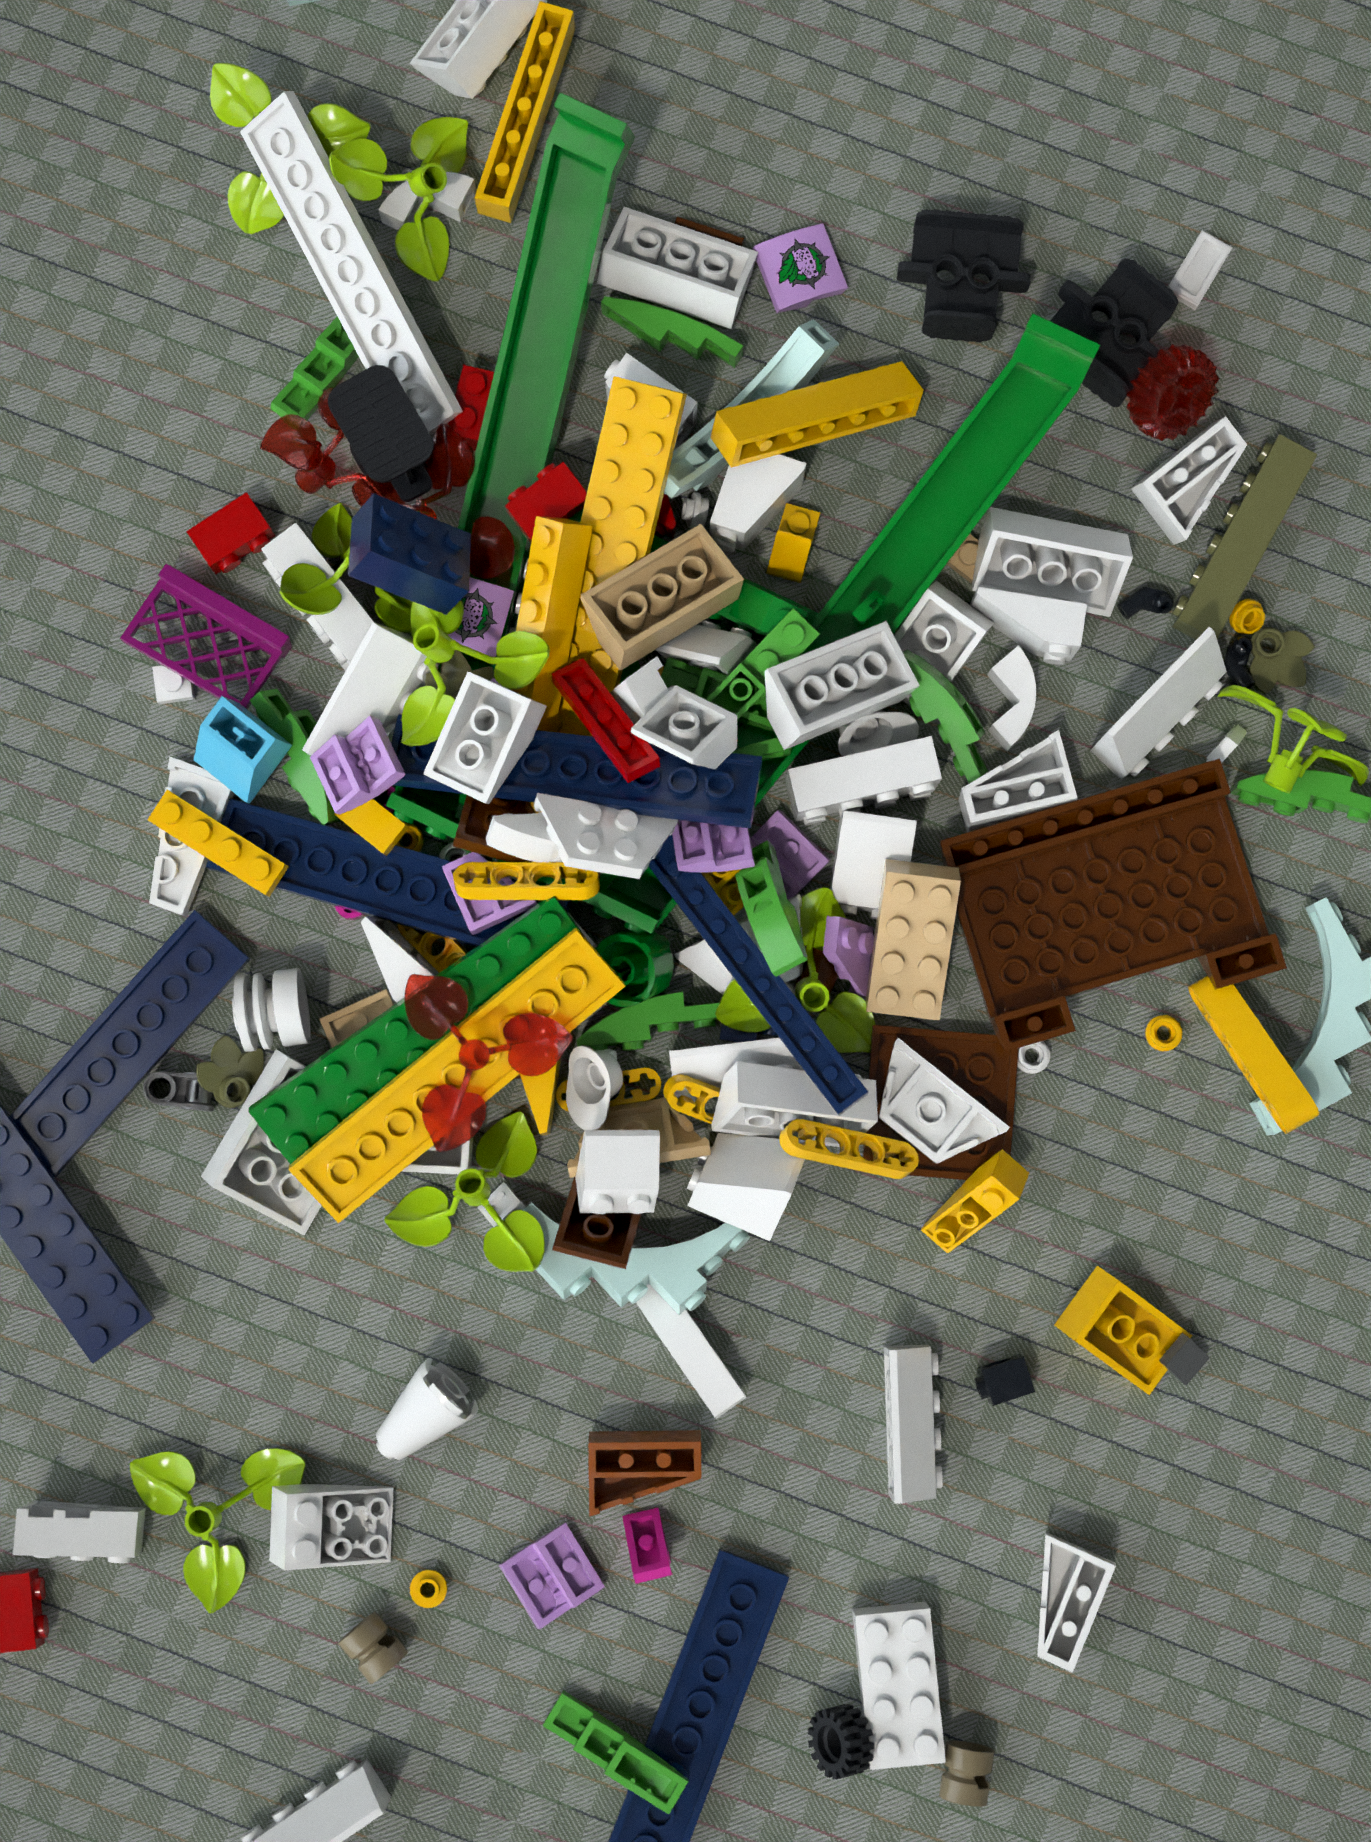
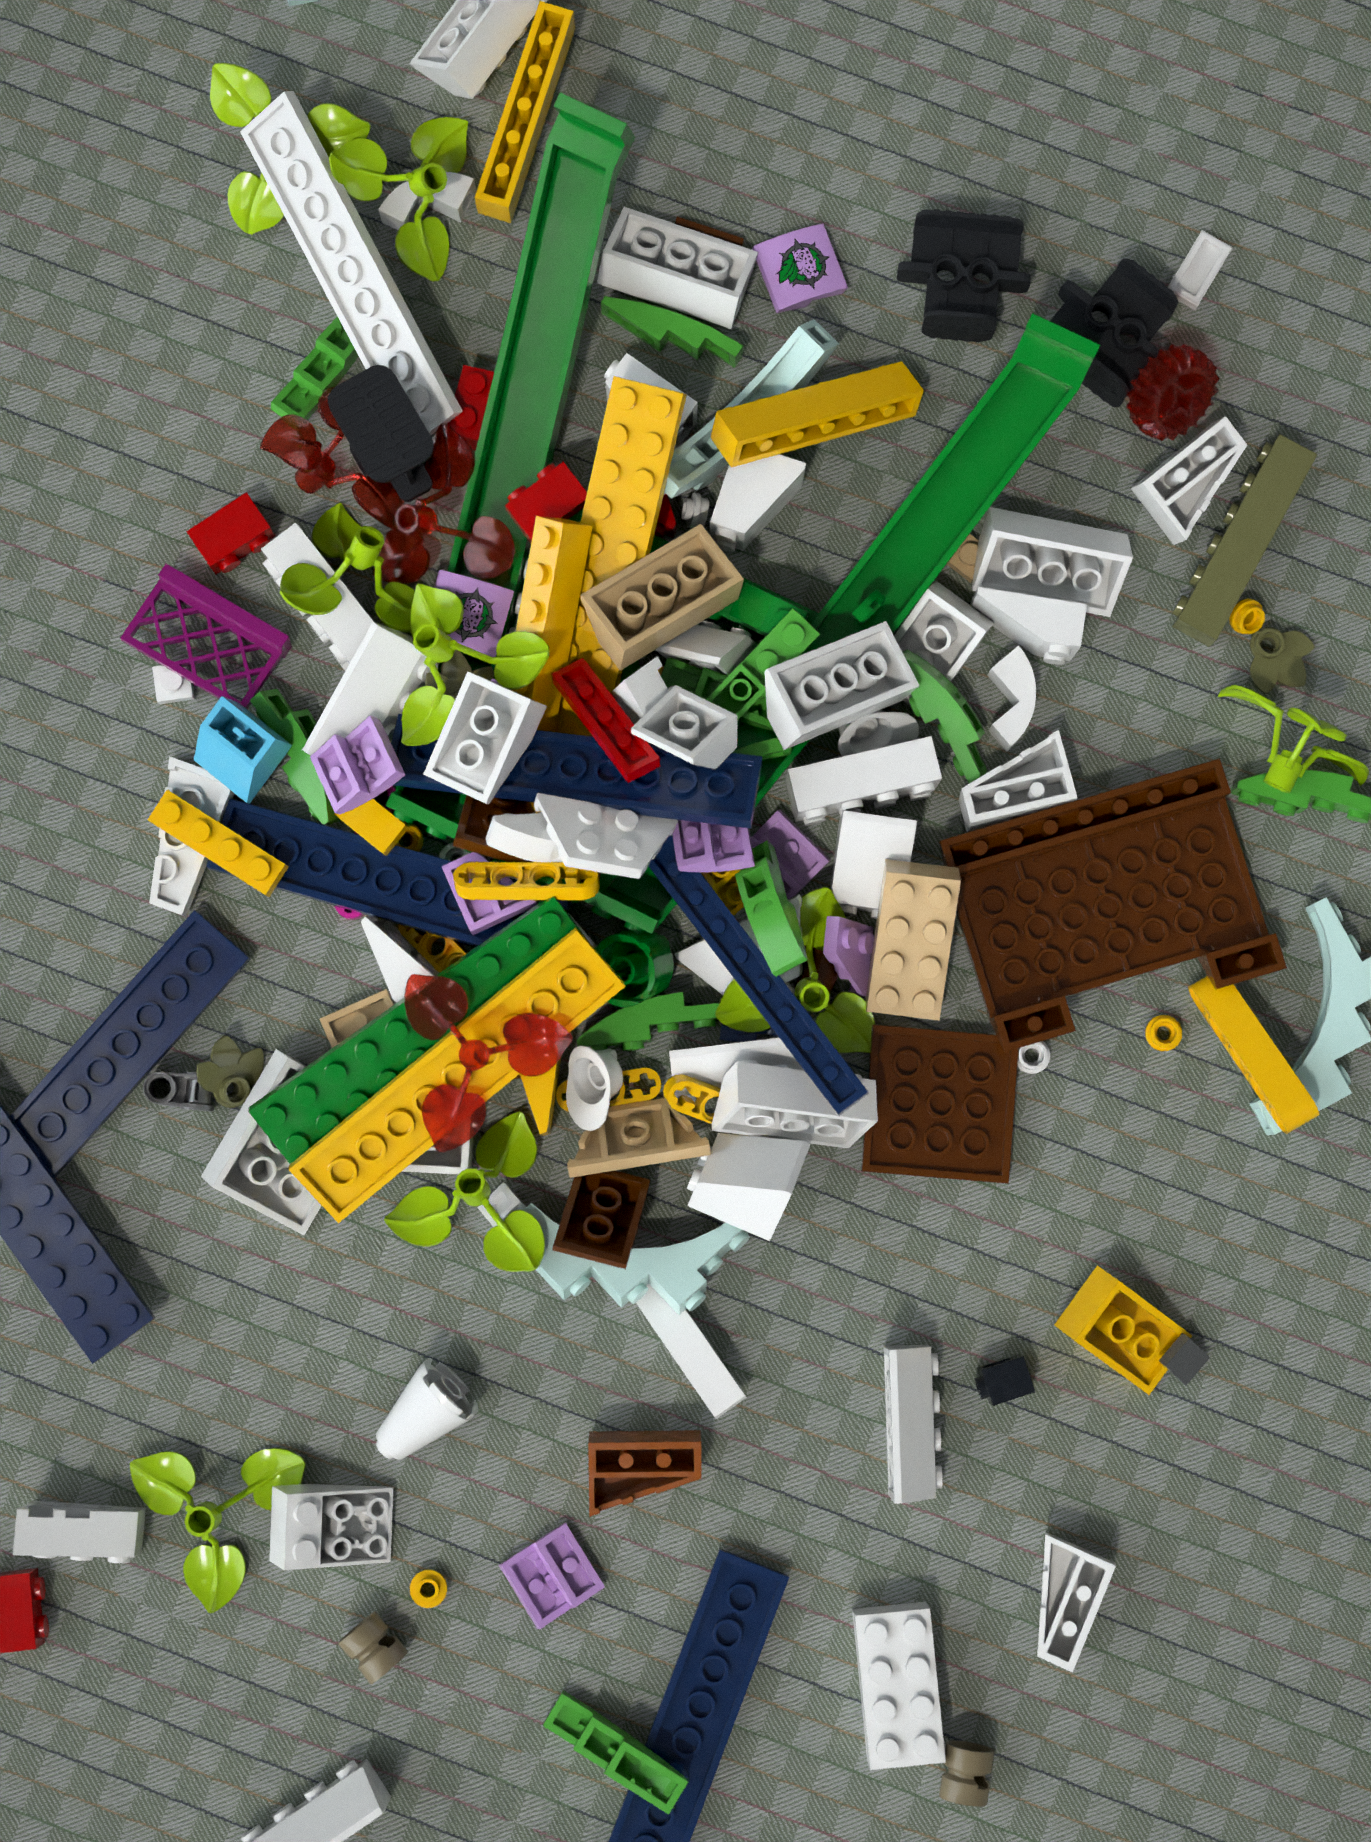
white wheel [232,968,311,1052] -> none
dark blue brick [348,493,471,615] -> none
white slope [575,1130,660,1214] -> none
dark pink slope [622,1508,672,1584] -> none
yellow slope [766,503,821,583] -> none
yellow beam [779,1119,919,1179] -> none
black tyre [808,1704,875,1780] -> none
white wing [878,1038,1010,1164] -> none
yellow slope [921,1149,1029,1253] -> none
white slope [1090,627,1227,780] -> none
black arm [1117,587,1174,620] -> none
white tile [1206,724,1247,763] -> none
black arm [1224,637,1255,689] -> none

